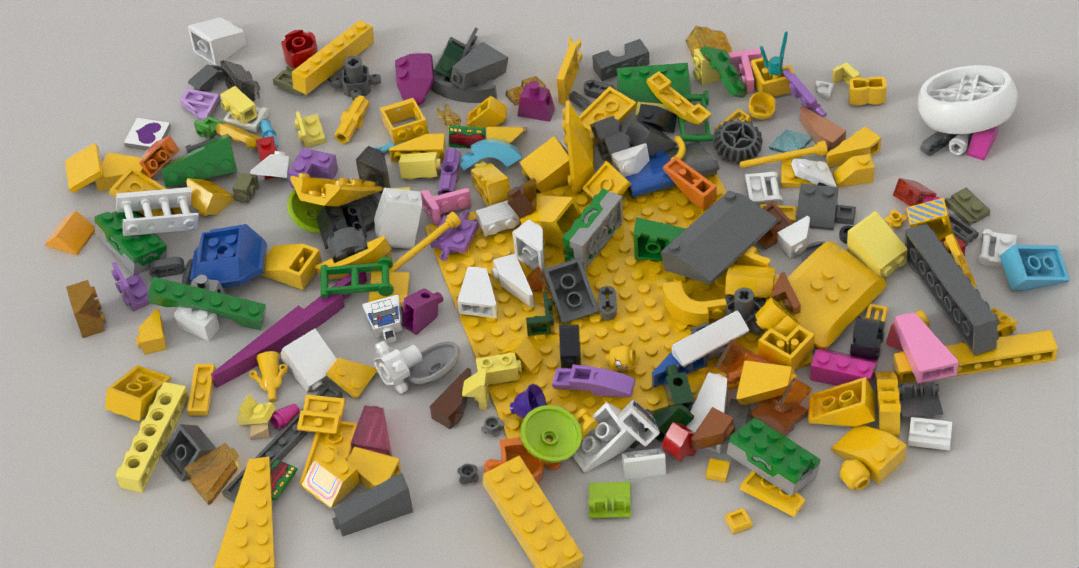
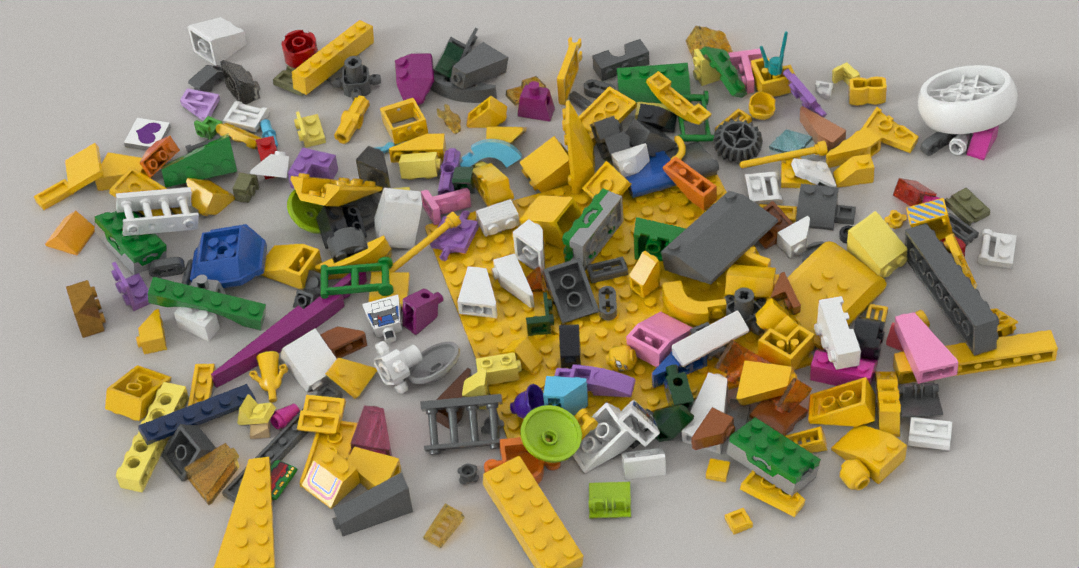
light yellow brick [220,86,258,125] -> none
slope [449,125,486,149] -> none
reddish brown slope [508,178,536,219] -> none
red brick [662,422,697,462] -> none
medium azure slope [1000,245,1070,290] -> none
none -> yellow tile [33,179,74,210]
none -> dark blue plate [138,384,256,445]
none -> dark grey slope [293,270,329,309]
none -> dark orange slope [320,326,368,359]
none -> dark grey fence [420,394,505,455]
none -> clear yellow slope [423,503,465,549]
none -> dark green slope [452,167,475,194]
none -> medium azure slope [543,376,588,416]
none -> dark grey tile [586,257,628,284]
none -> bright pink slope [626,312,692,367]
none -> yellow slope [629,251,660,298]
none -> yellow slope [785,426,828,453]
none -> white wedge [814,296,861,370]
none -> yellow wing [861,107,919,153]

